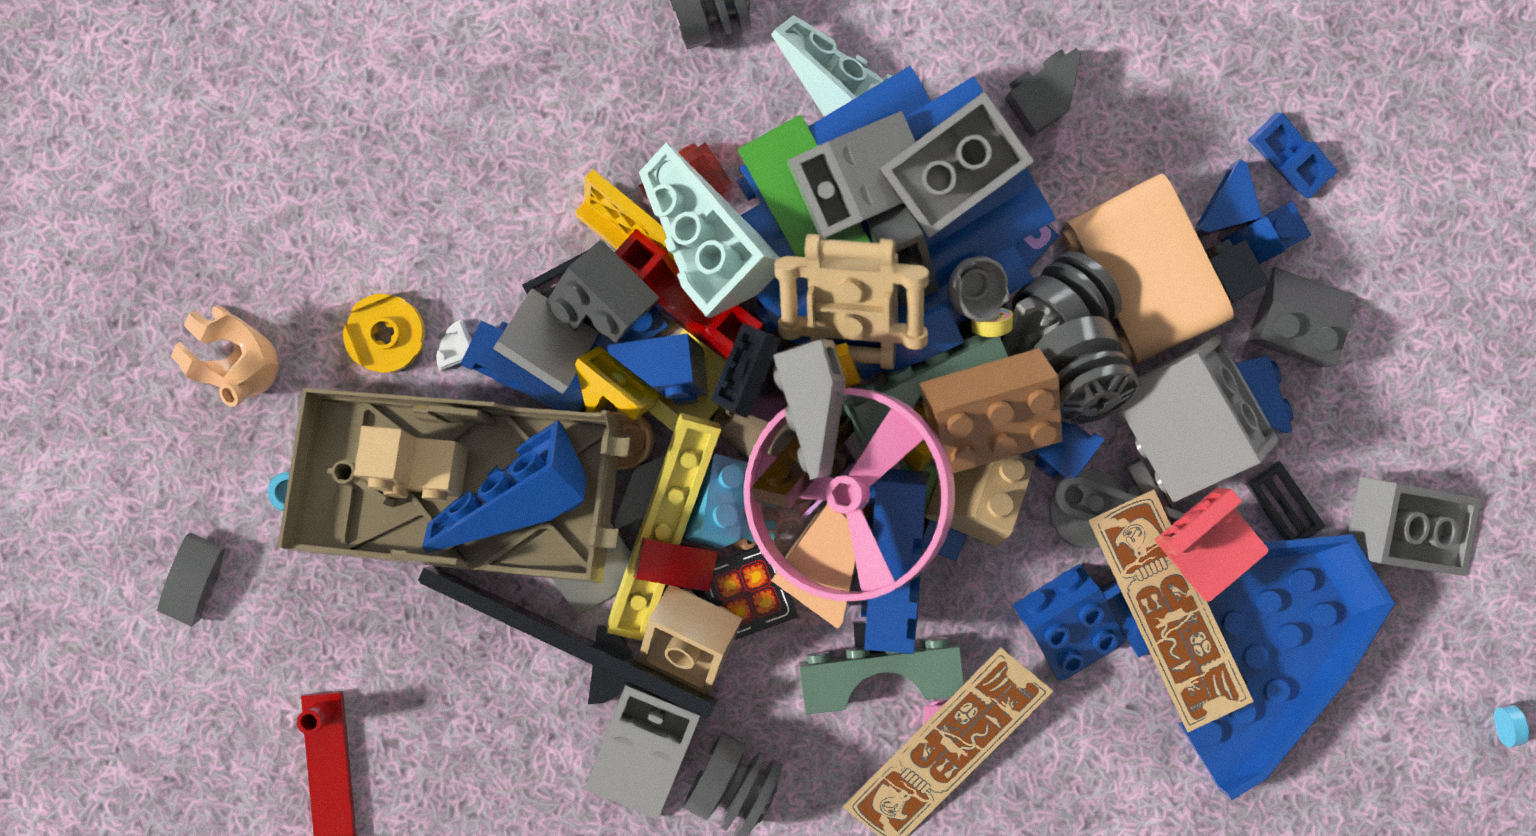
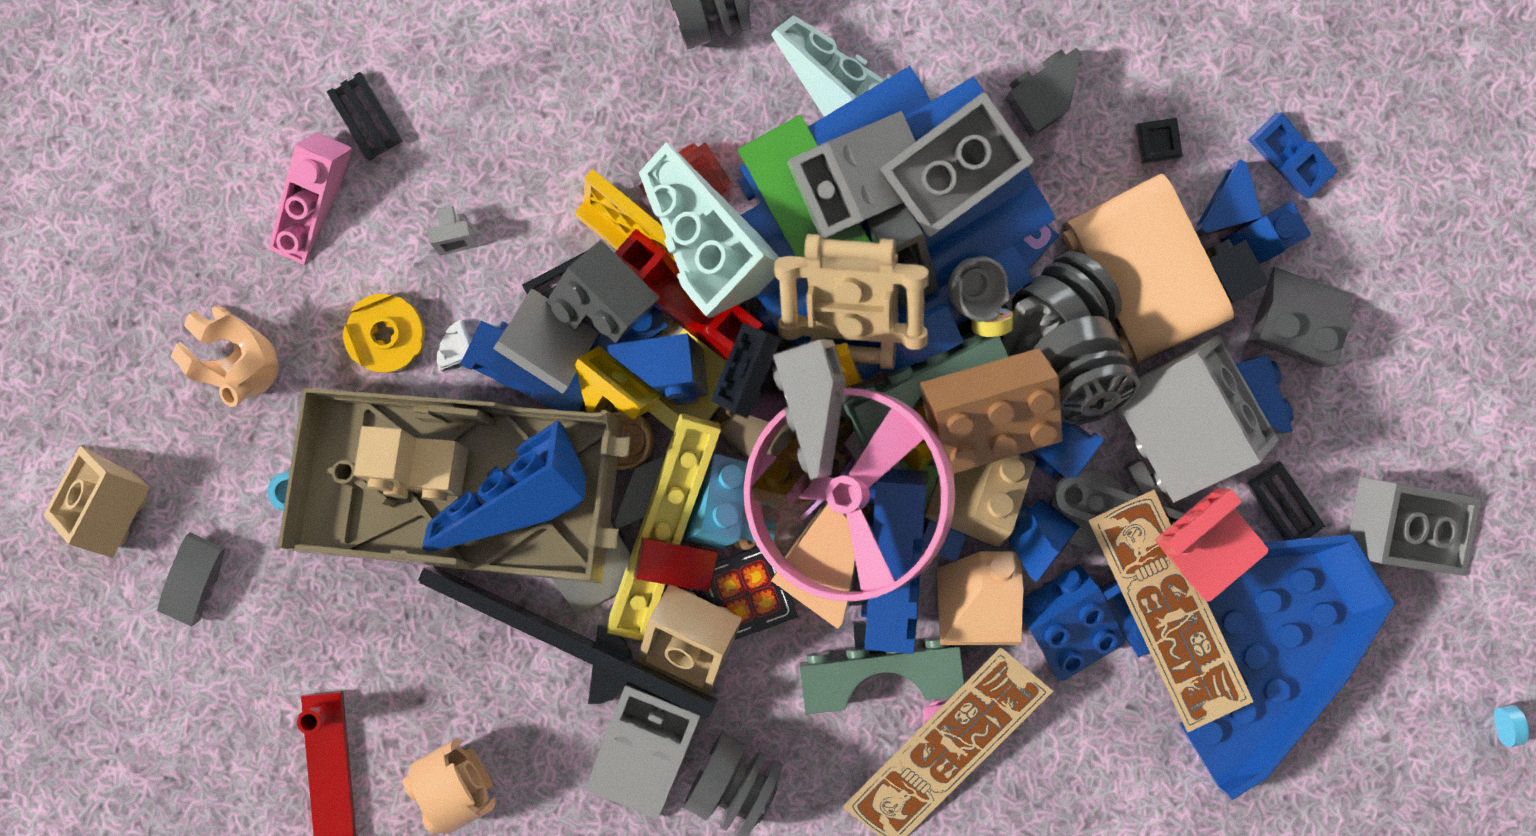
none -> tan slope [44,446,150,558]
none -> bright pink slope [269,132,352,265]
none -> black tile [326,72,403,161]
none -> light nougat brick [403,738,496,835]
none -> light grey tile [428,206,478,255]
none -> light nougat slope [936,551,1023,645]
none -> blue slope [1009,498,1080,582]
none -> black tile [1136,118,1183,164]

